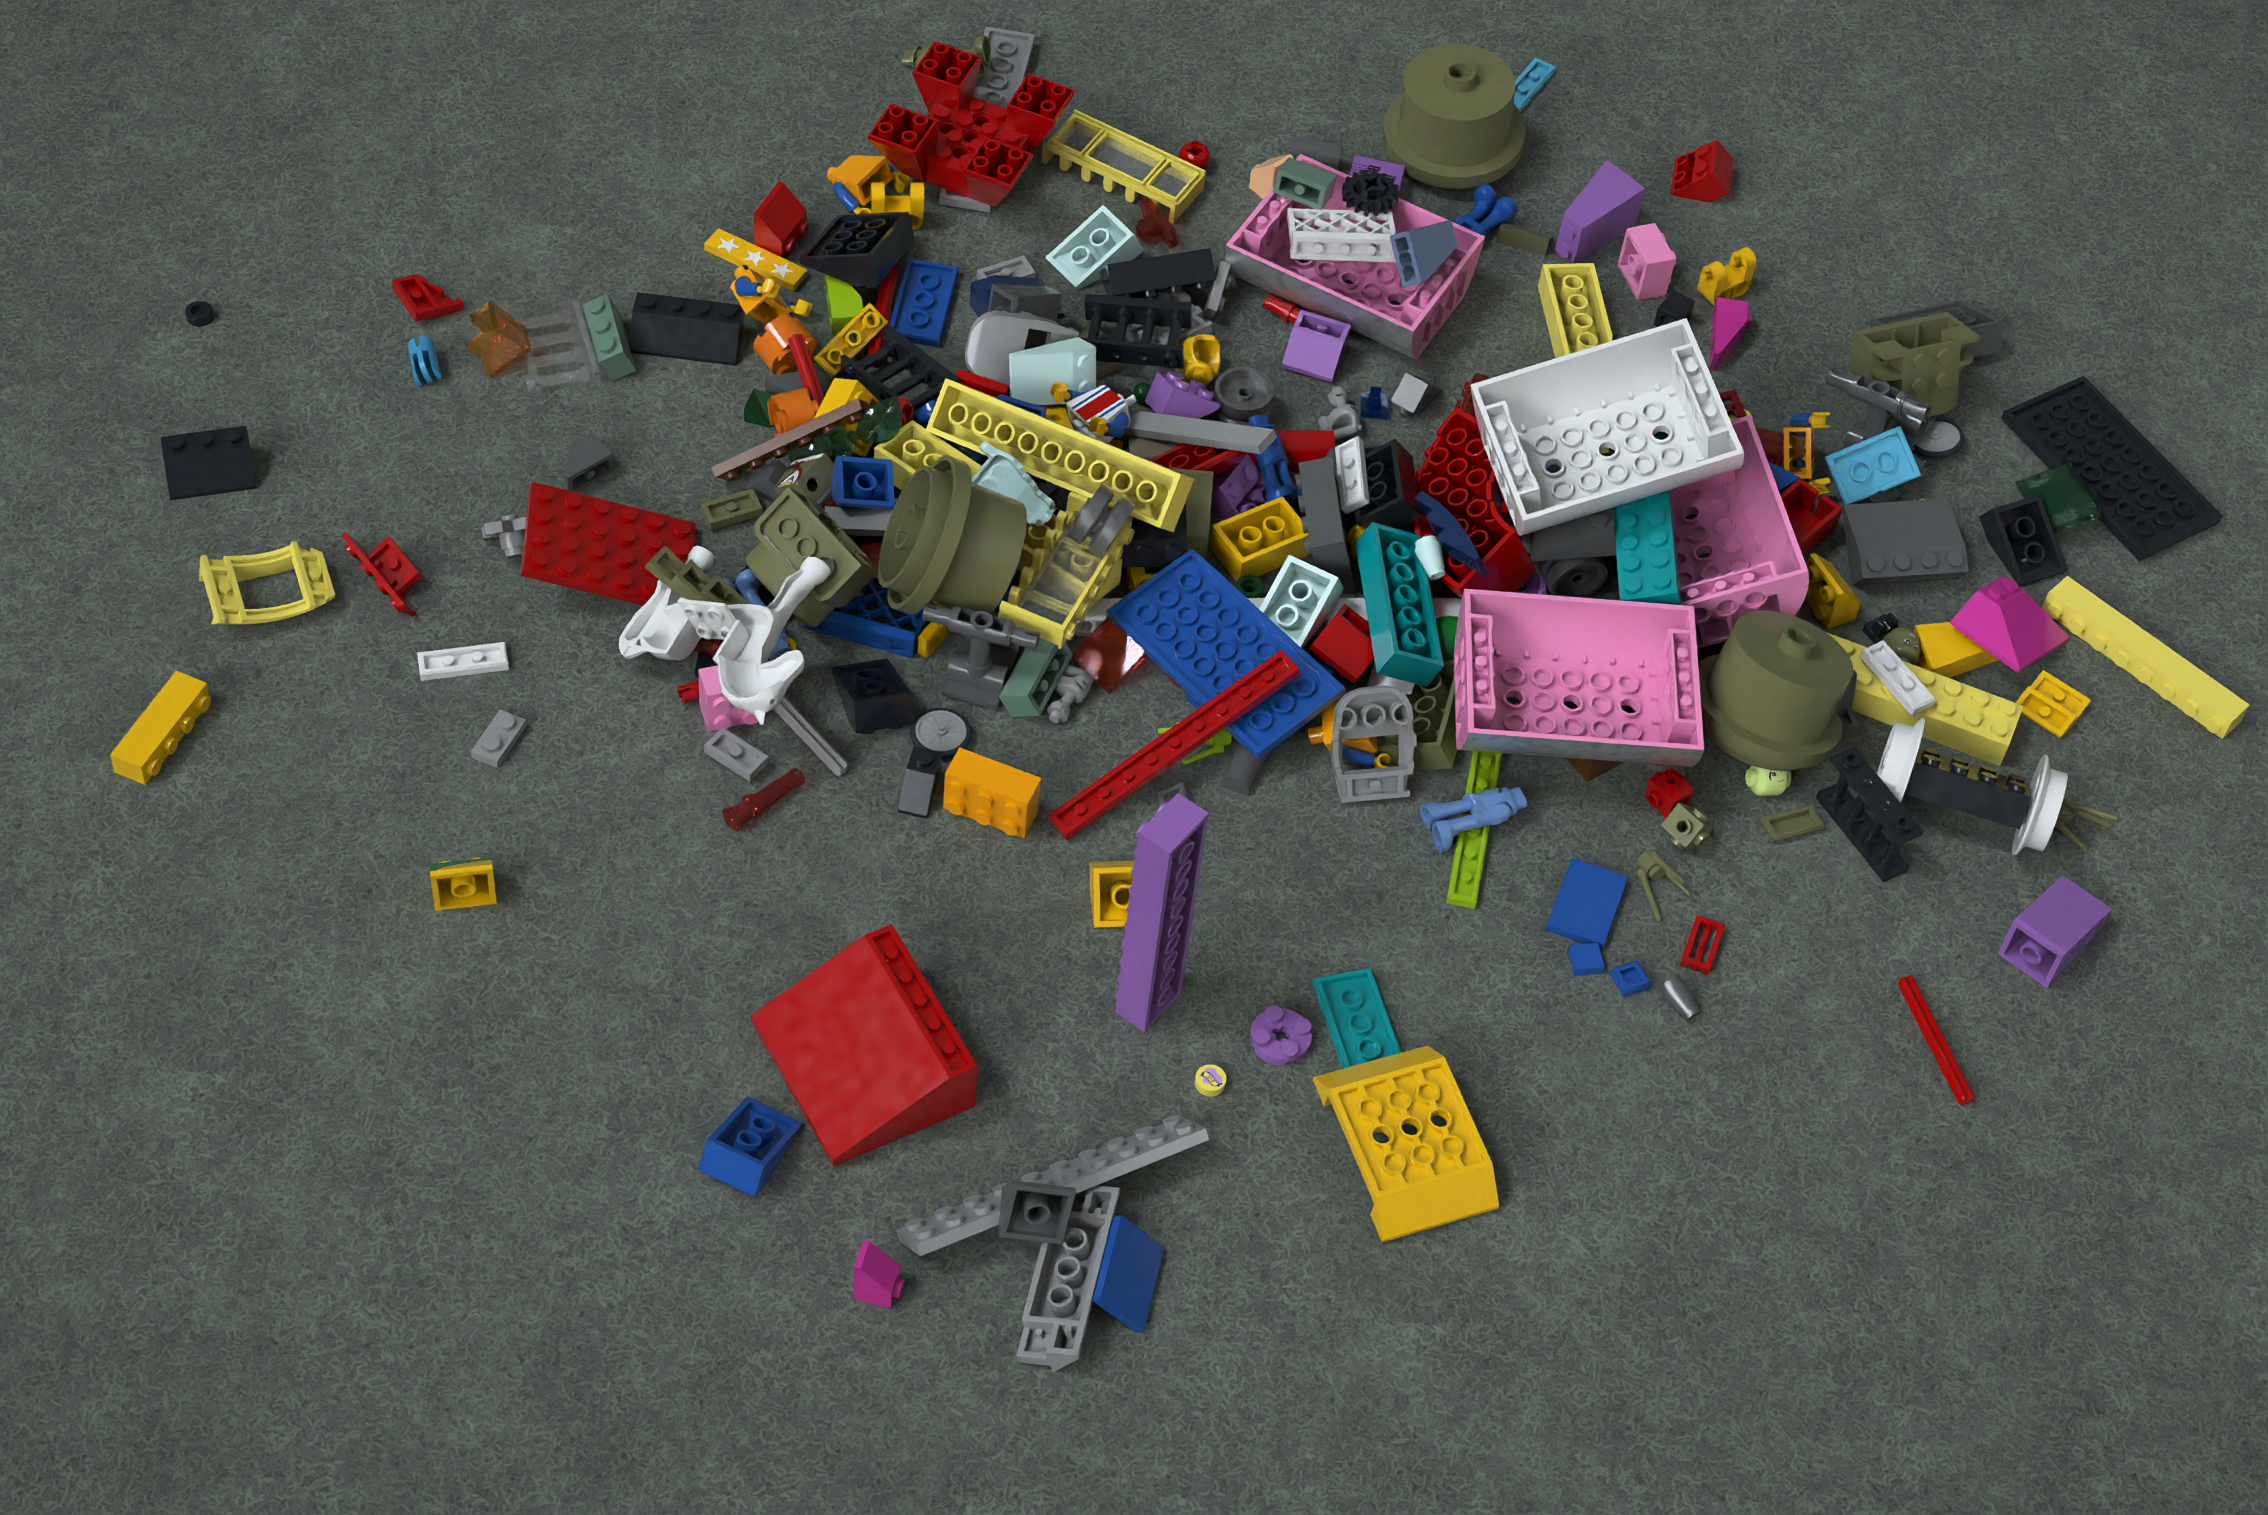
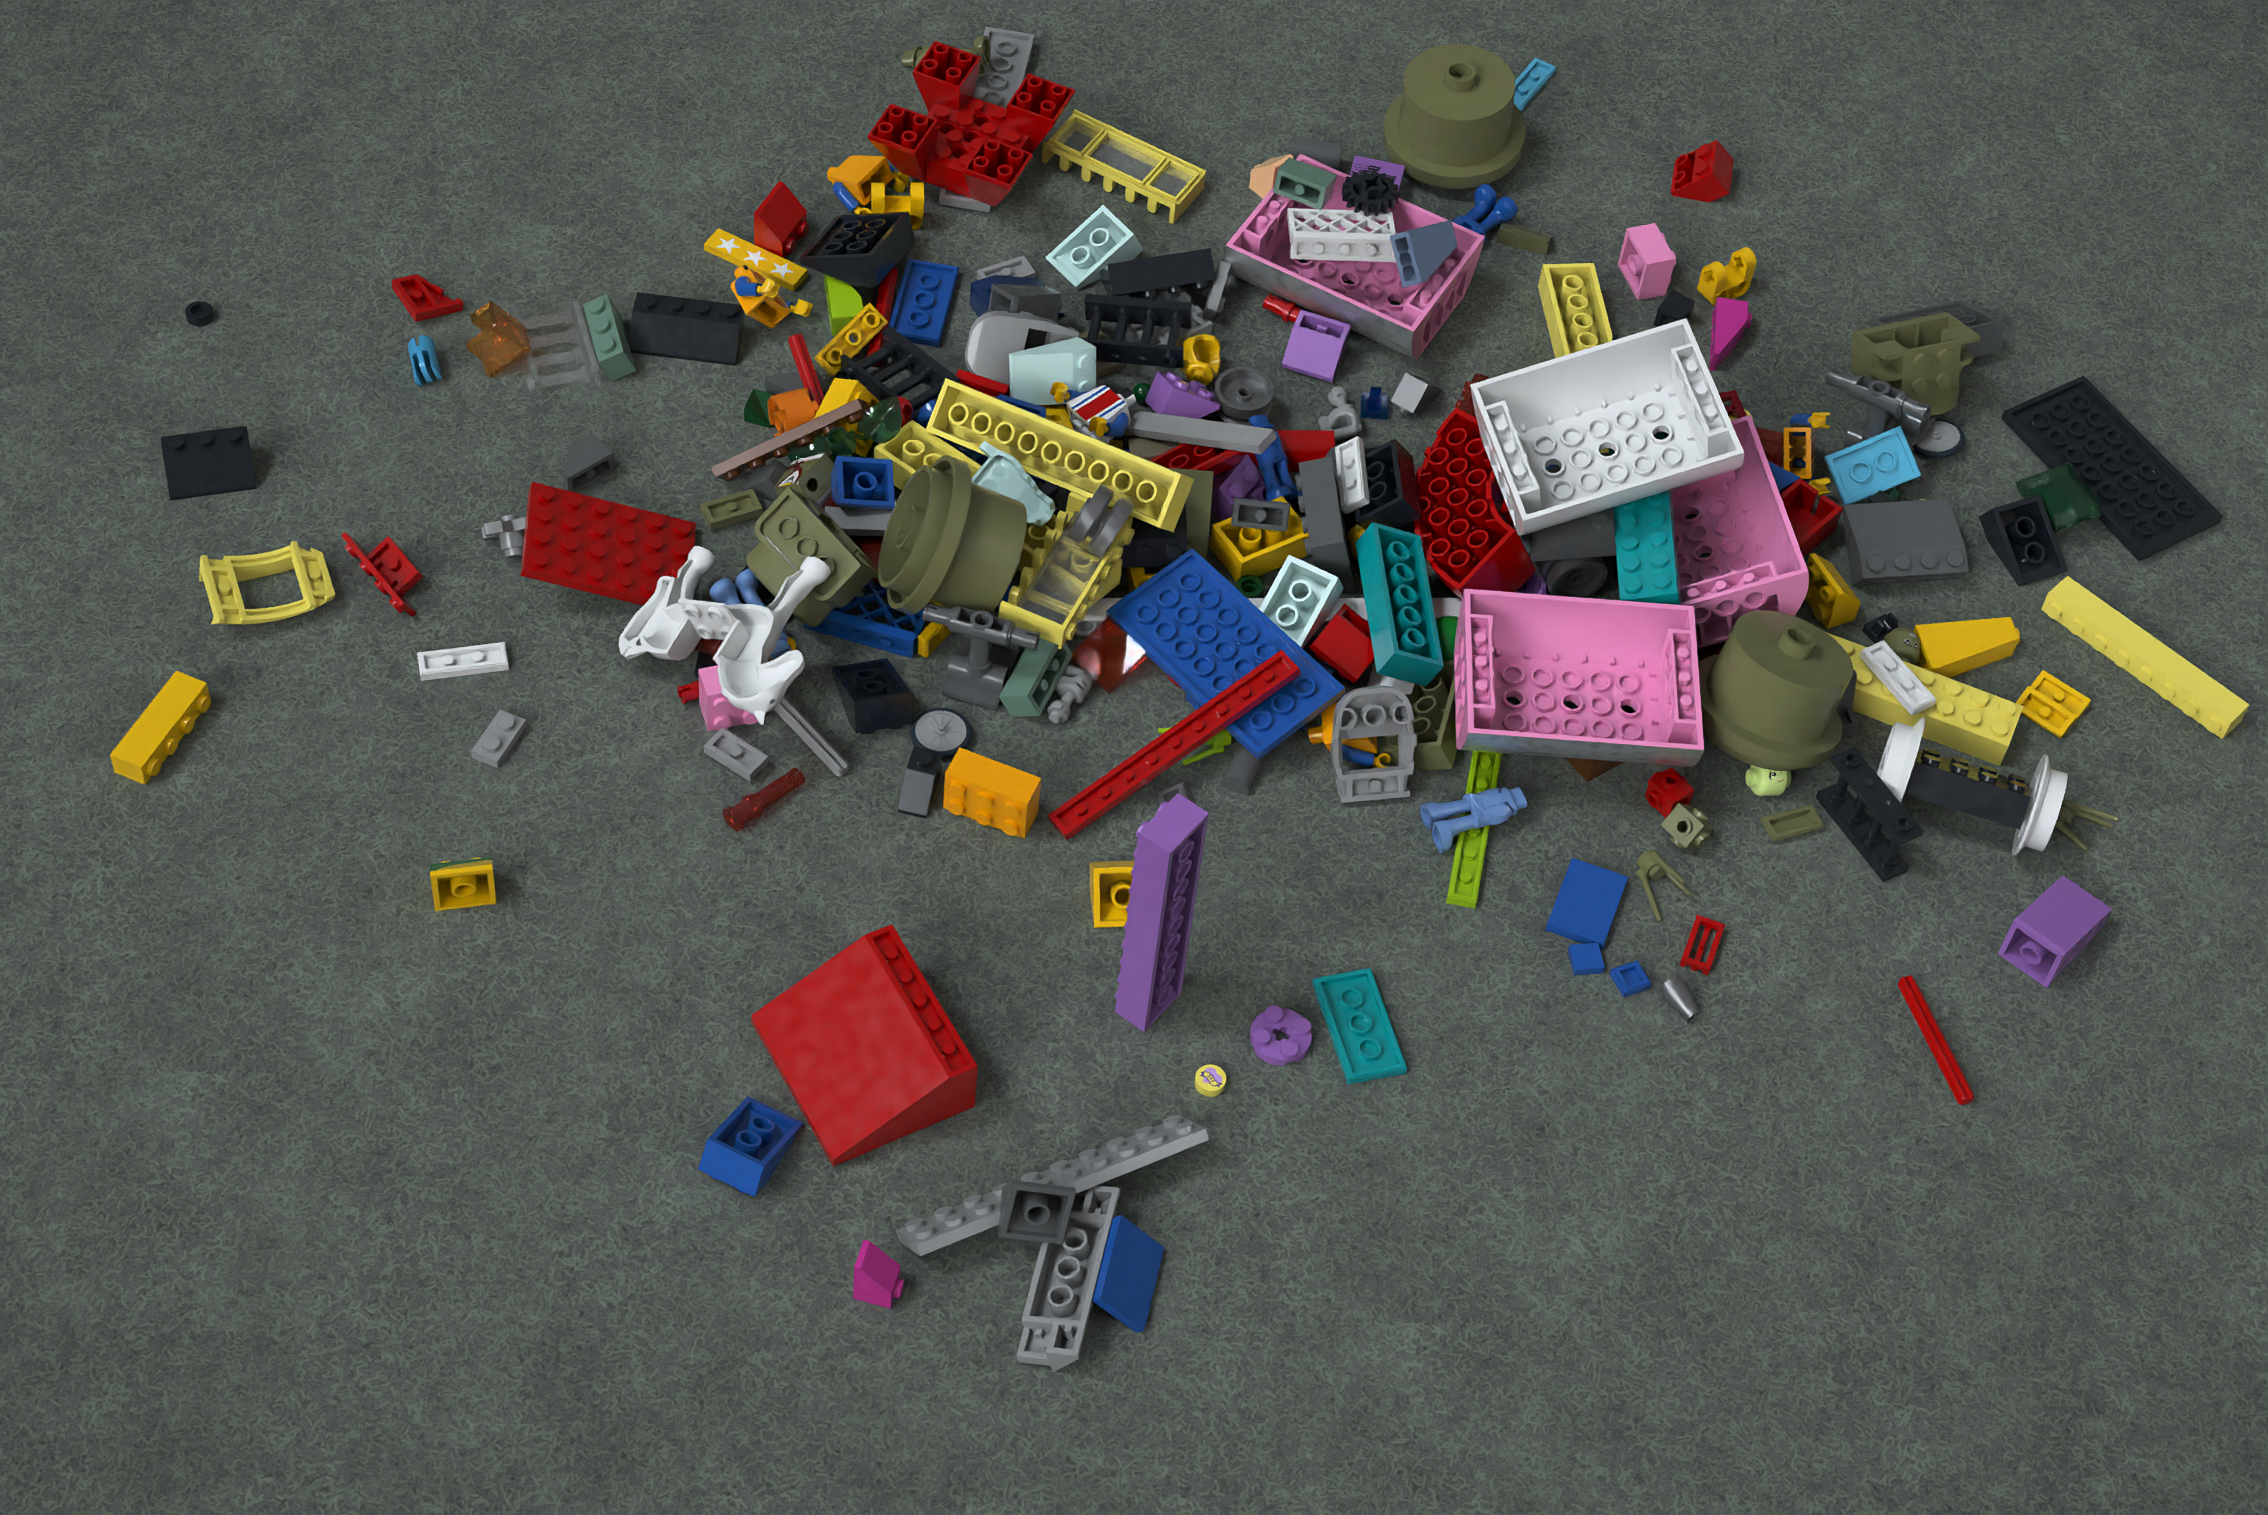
olive slope [645,546,749,605] -> none
orange brick [753,314,817,375] -> none
clear red tile [1136,197,1178,249] -> none
red piece [1178,141,1210,169] -> none
yellow slope [1313,1045,1499,1243] -> none
light aqua cone [1414,535,1446,580] -> none
dark blue slope [1415,491,1488,577] -> none
medium lavender slope [1555,160,1645,264] -> none
dark pink slope [1950,576,2070,672] -> none
none -> dark grey brick [1231,497,1290,532]

